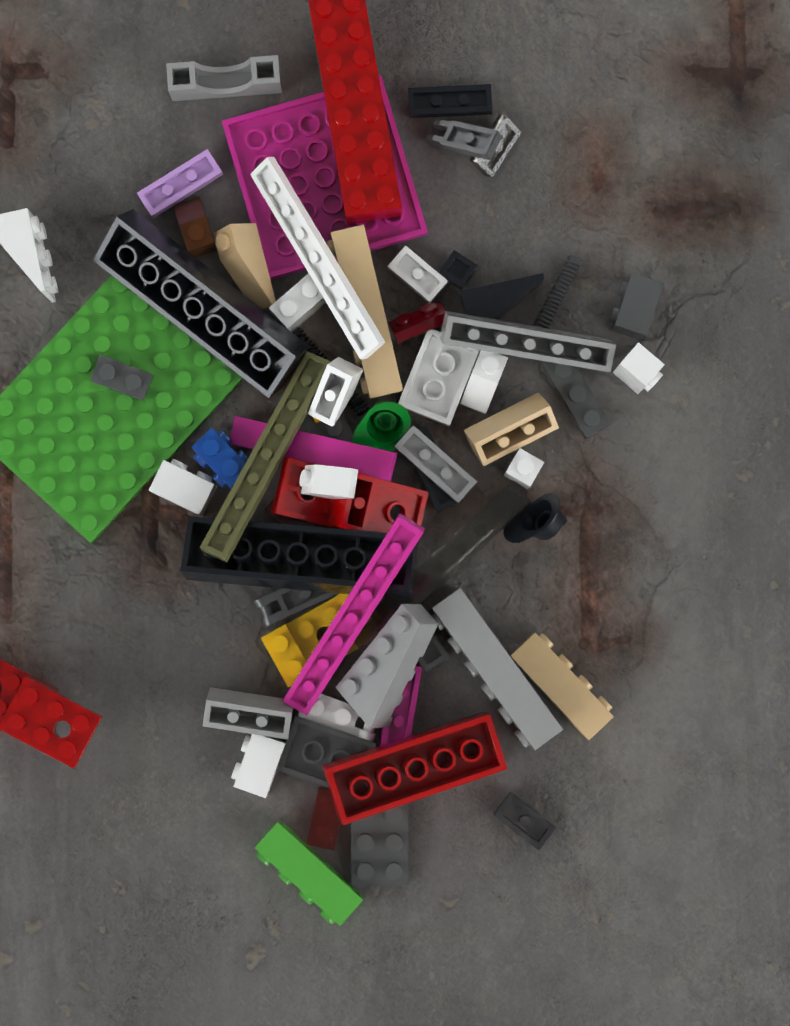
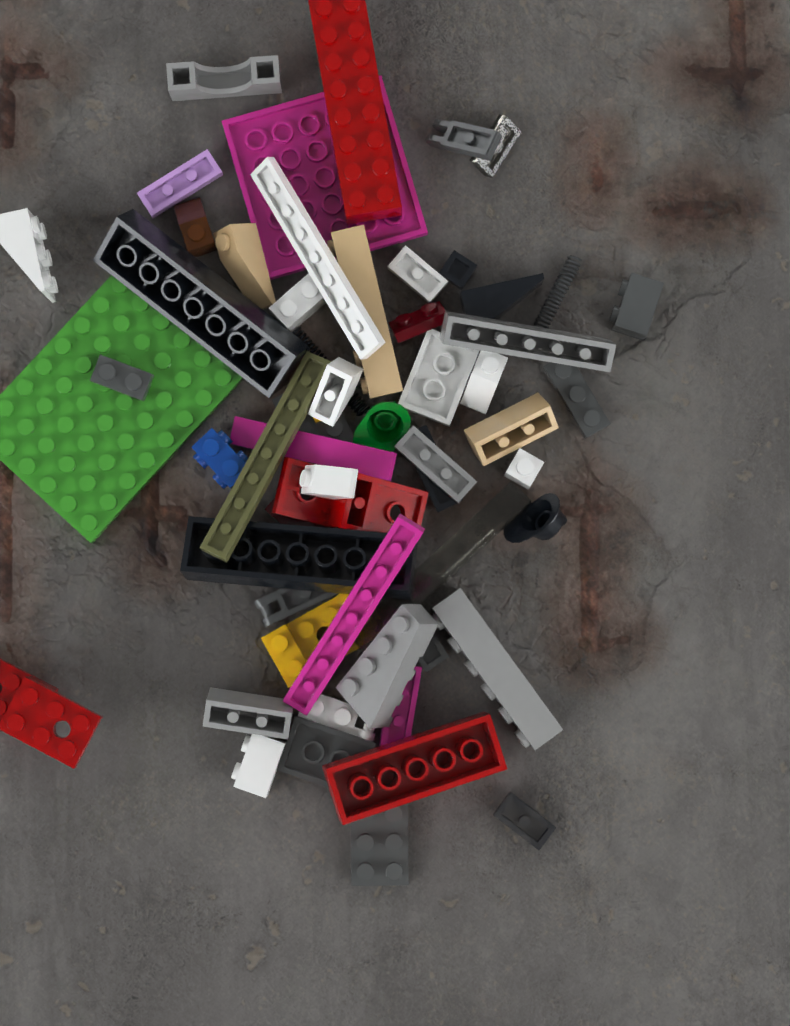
white brick [149,459,217,517] -> none
bright green brick [255,819,364,926] -> none
clear red plate [306,787,341,851] -> none
black plate [408,84,492,118] -> none
tan brick [509,633,614,740] -> none
white brick [613,342,665,394] -> none

